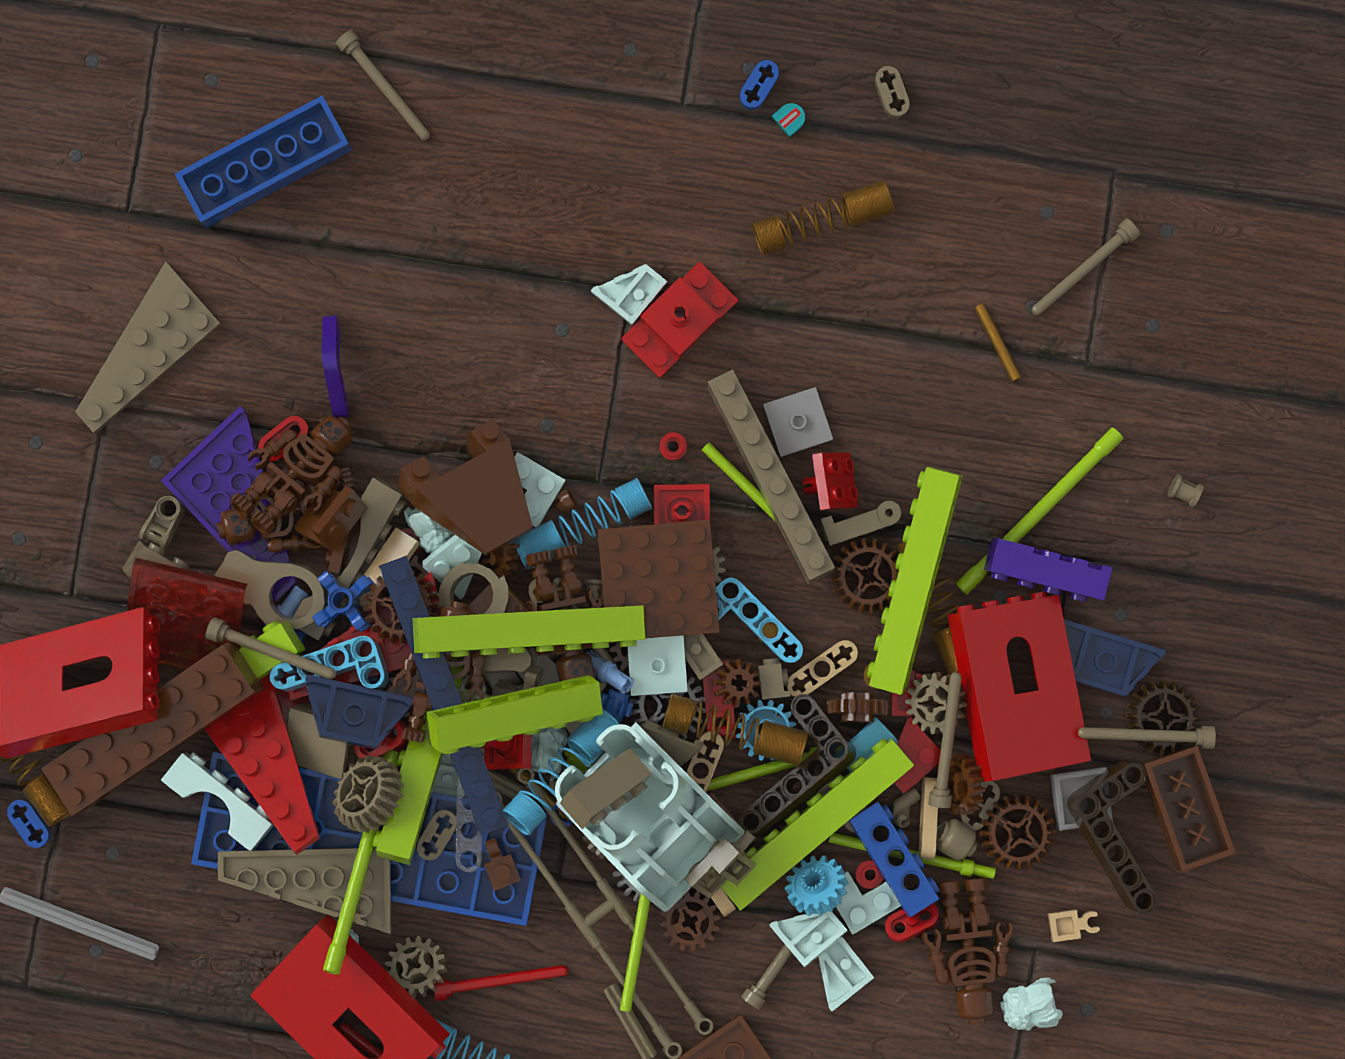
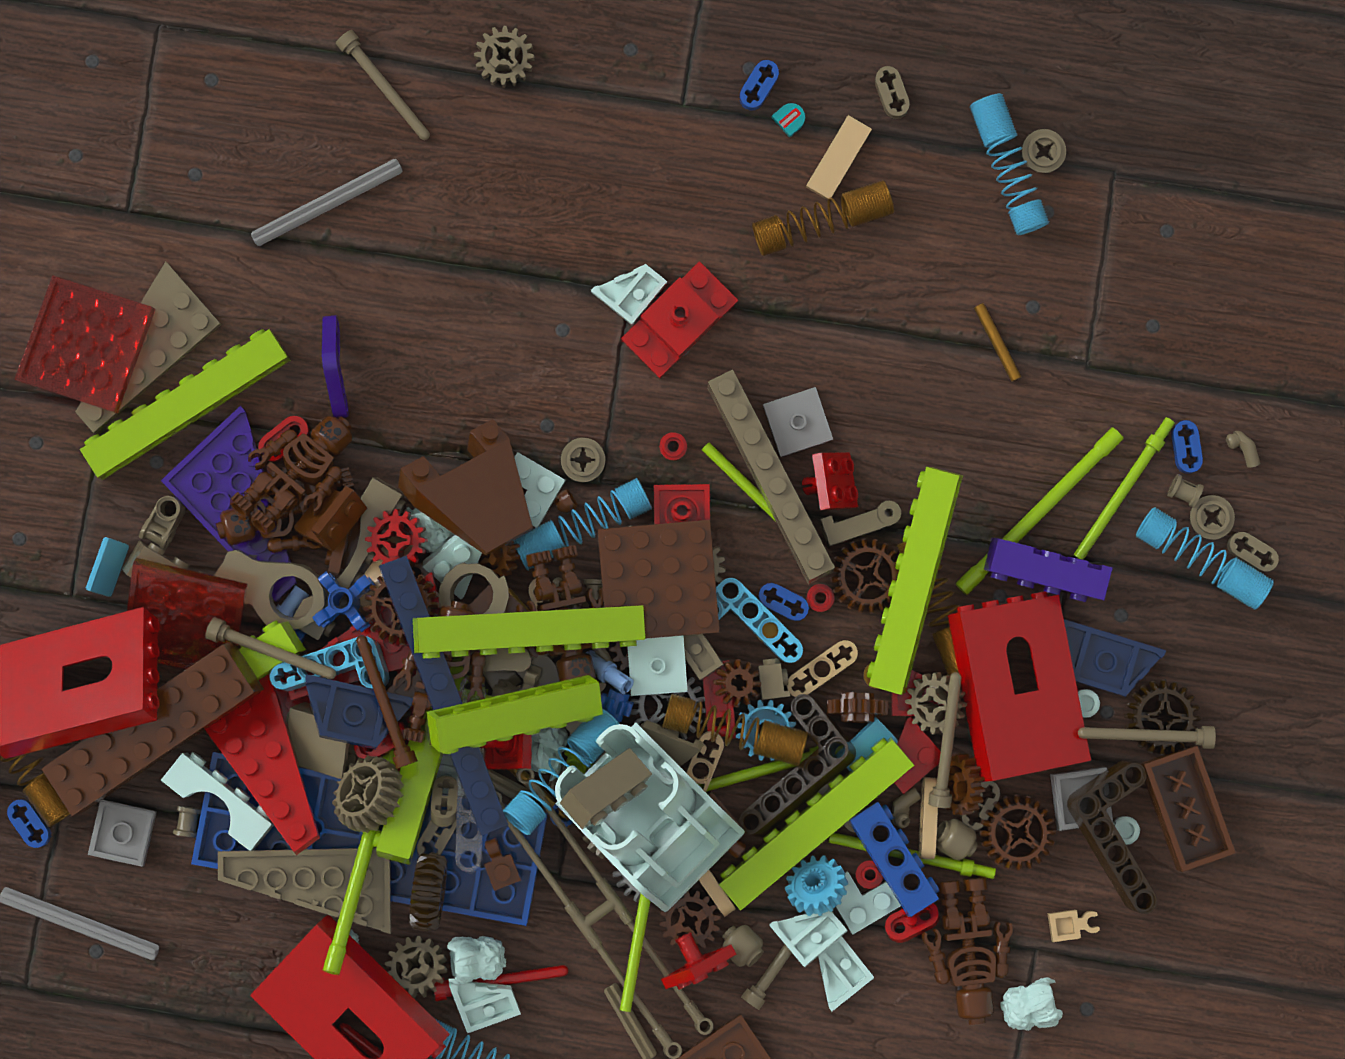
blue brick [175,95,352,228] -> none
dark tan plate [685,830,756,899] -> none
dark tan piece [1032,218,1141,315] -> none
none -> clear red plate [14,275,156,414]
none -> lime brick [79,329,291,480]
none -> medium azure slope [86,537,129,597]
none -> light grey plate [88,799,157,867]
none -> dark tan bush [173,806,202,838]
none -> light grey axle [251,159,403,246]
none -> reddish brown piece [356,635,418,769]
none -> red gear [365,509,428,564]
none -> dark brown gear [409,853,447,931]
none -> dark tan beam [431,776,459,827]
none -> light aqua hair [447,936,506,985]
none -> light aqua wing [449,982,521,1033]
none -> dark tan gear [474,26,535,88]
none -> dark tan gear [561,438,605,482]
none -> red plate [661,932,736,990]
none -> dark tan head [722,925,764,967]
none -> blue beam [758,583,809,621]
none -> tan tile [806,115,872,200]
none -> red plate [806,584,834,612]
none -> medium azure piece [969,93,1050,235]
none -> dark tan gear [1022,129,1066,173]
none -> lime bar [1073,417,1175,560]
none -> light aqua tile [1078,689,1100,717]
none -> light aqua tile [1113,816,1140,845]
none -> medium azure piece [1136,507,1274,610]
none -> blue beam [1171,420,1203,474]
none -> dark tan gear [1190,495,1235,540]
none -> dark tan arm [1226,431,1261,468]
none -> dark tan beam [1227,532,1279,572]

